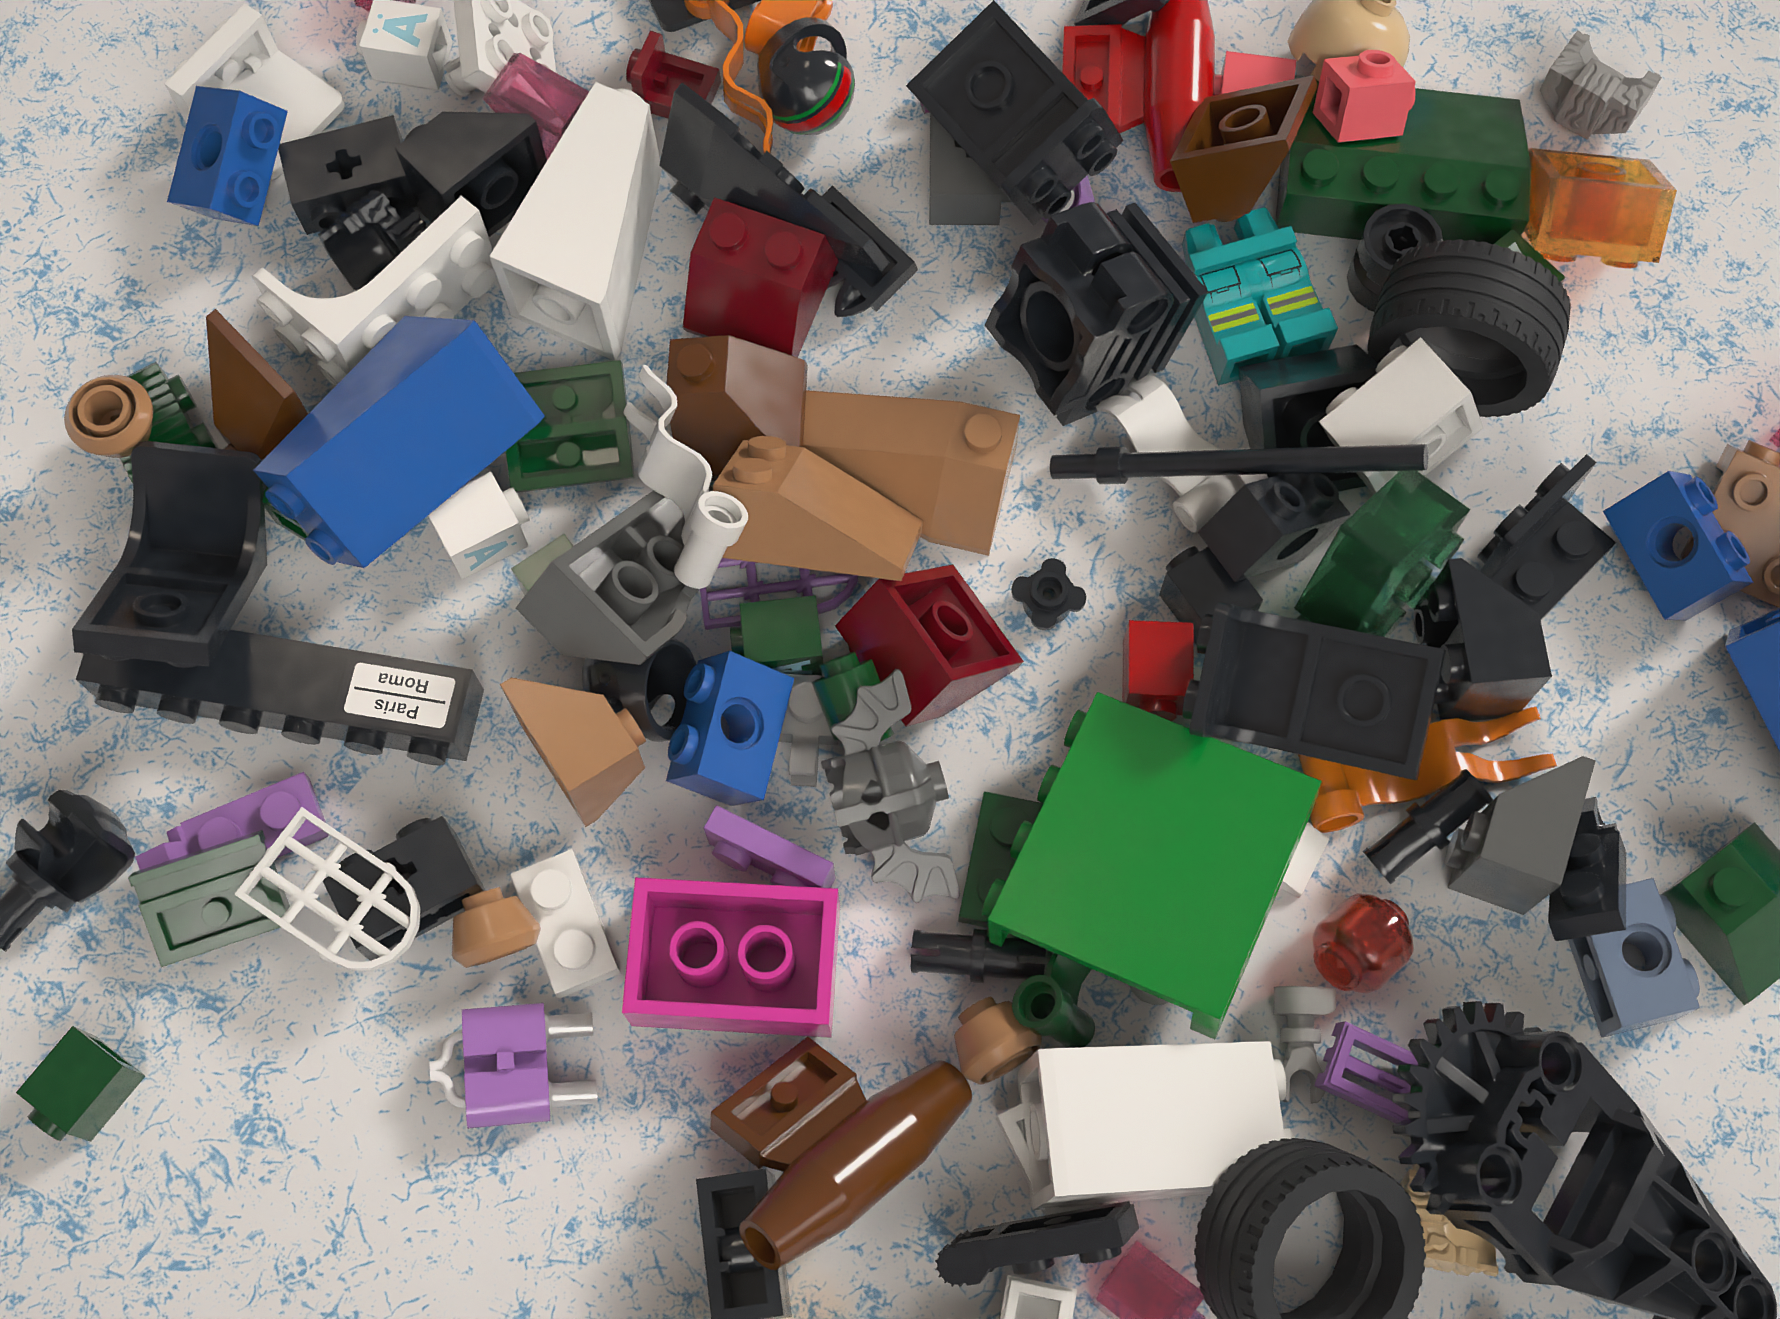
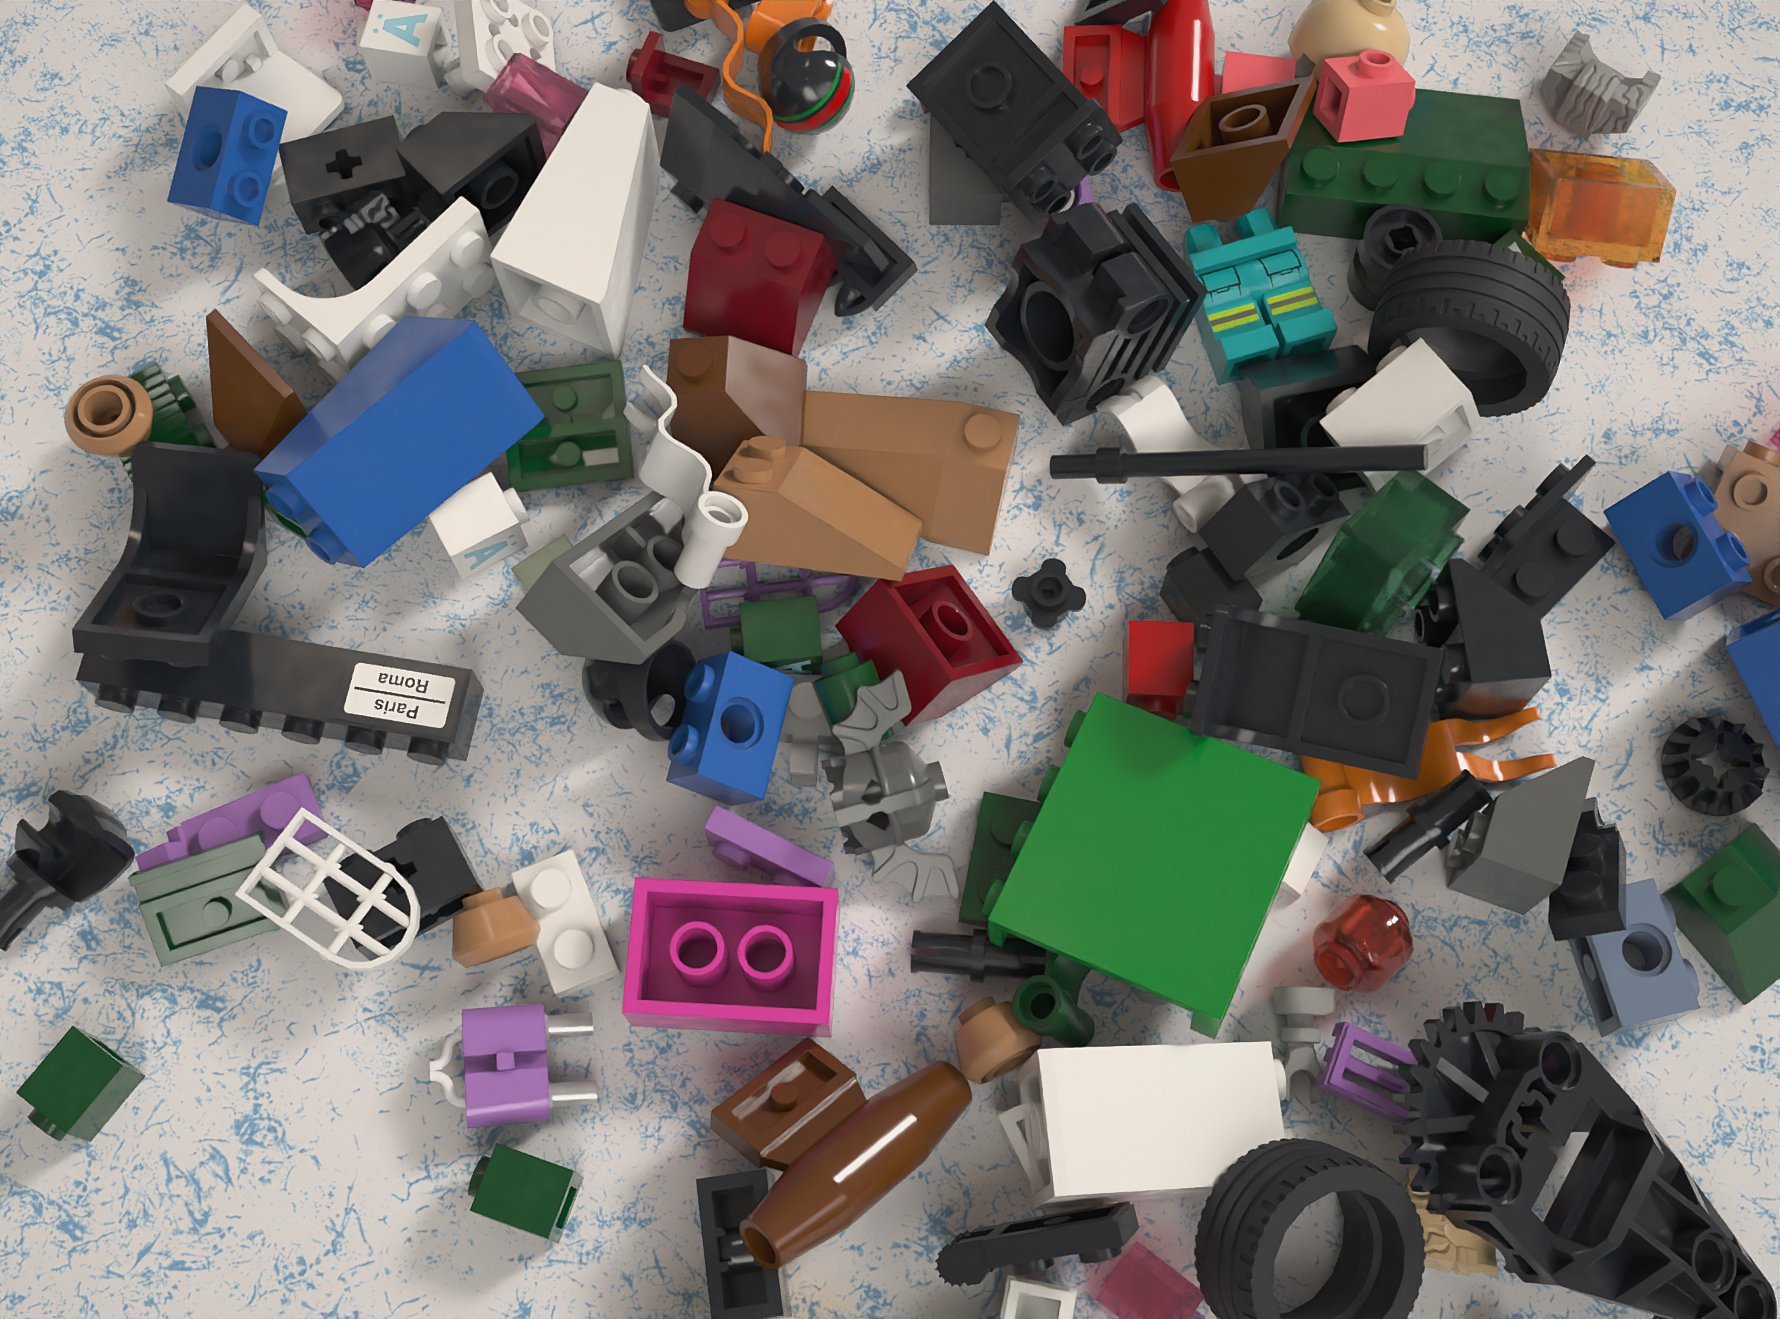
medium nougat slope [500,677,646,827] -> none
none -> dark green brick [468,1143,584,1244]
none -> black gear [1661,713,1771,816]

